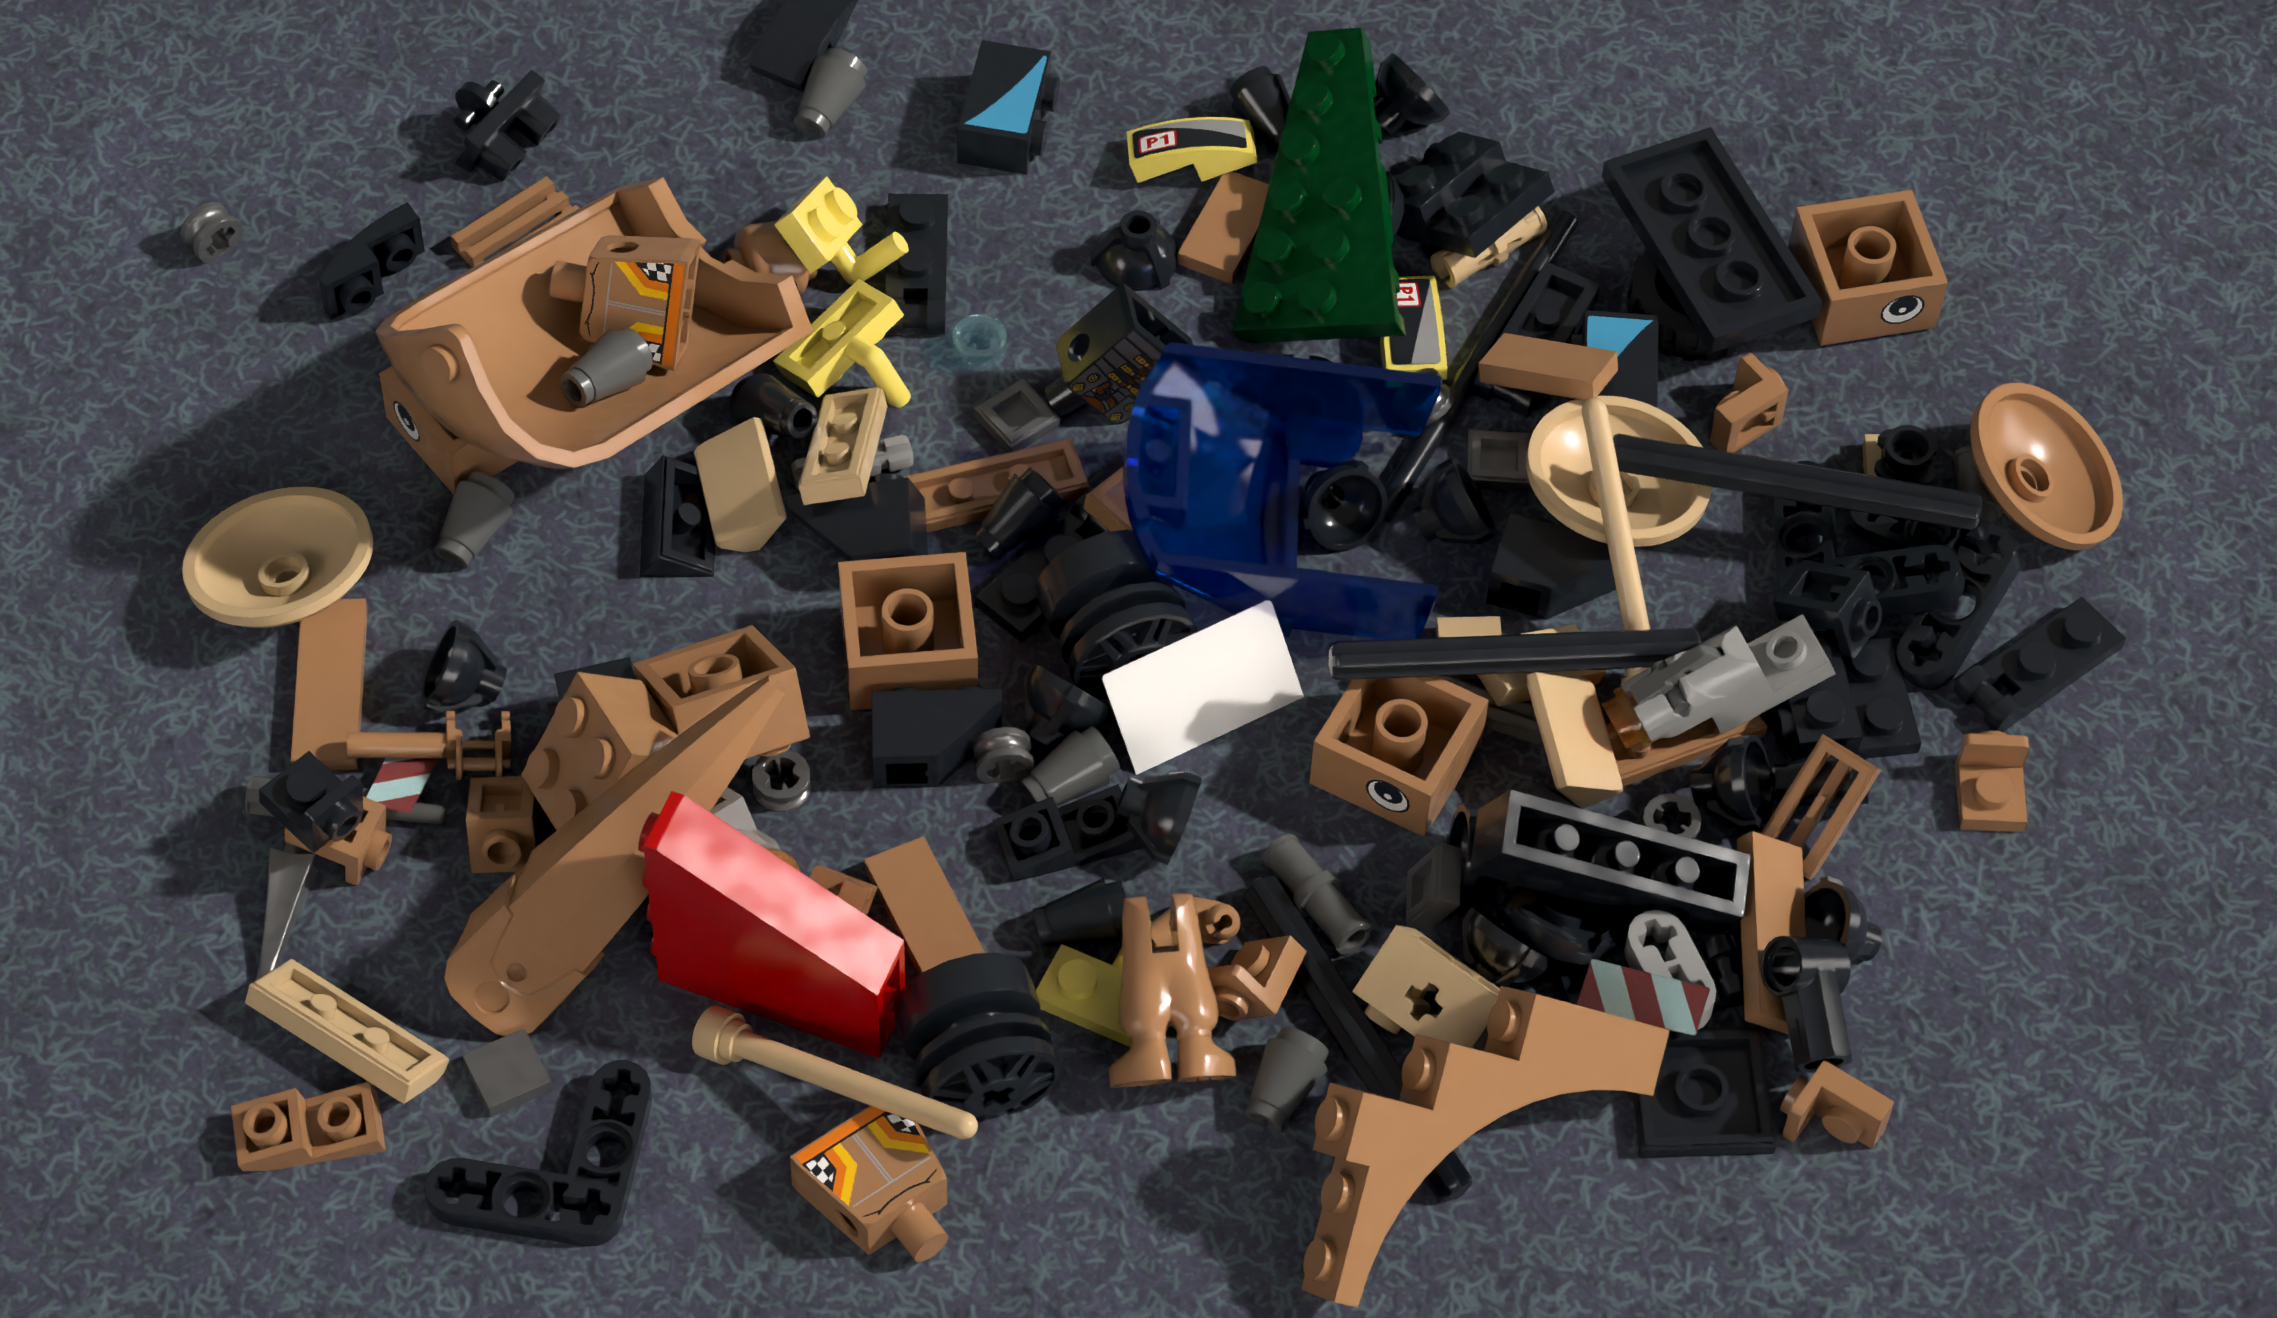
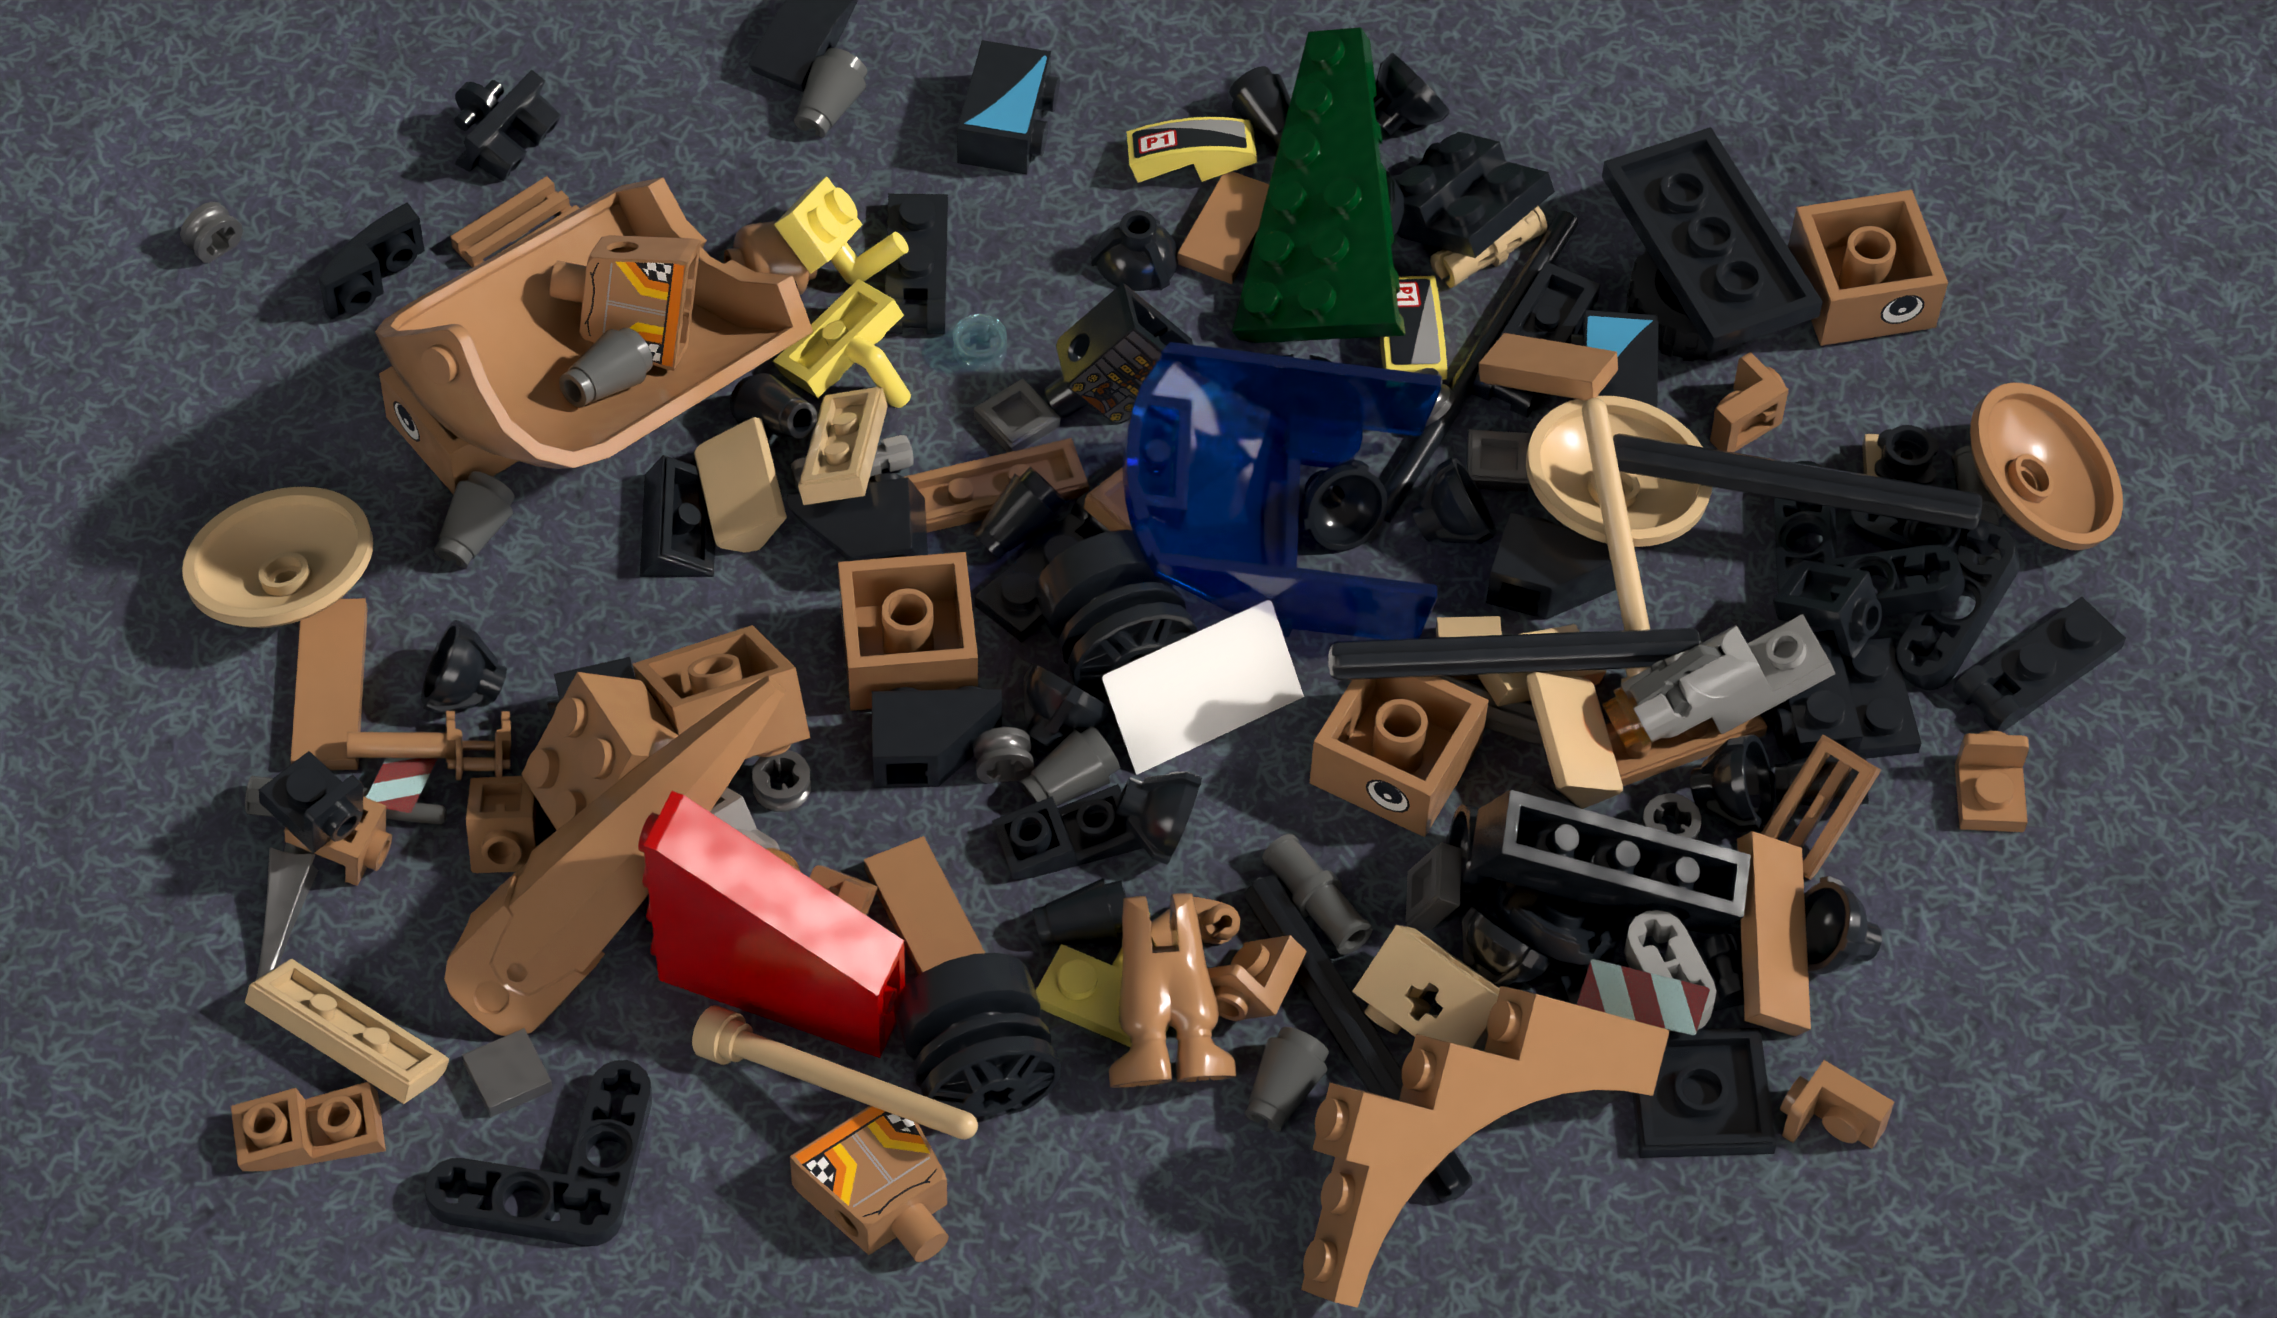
black piece [1760,936,1852,1073] -> none

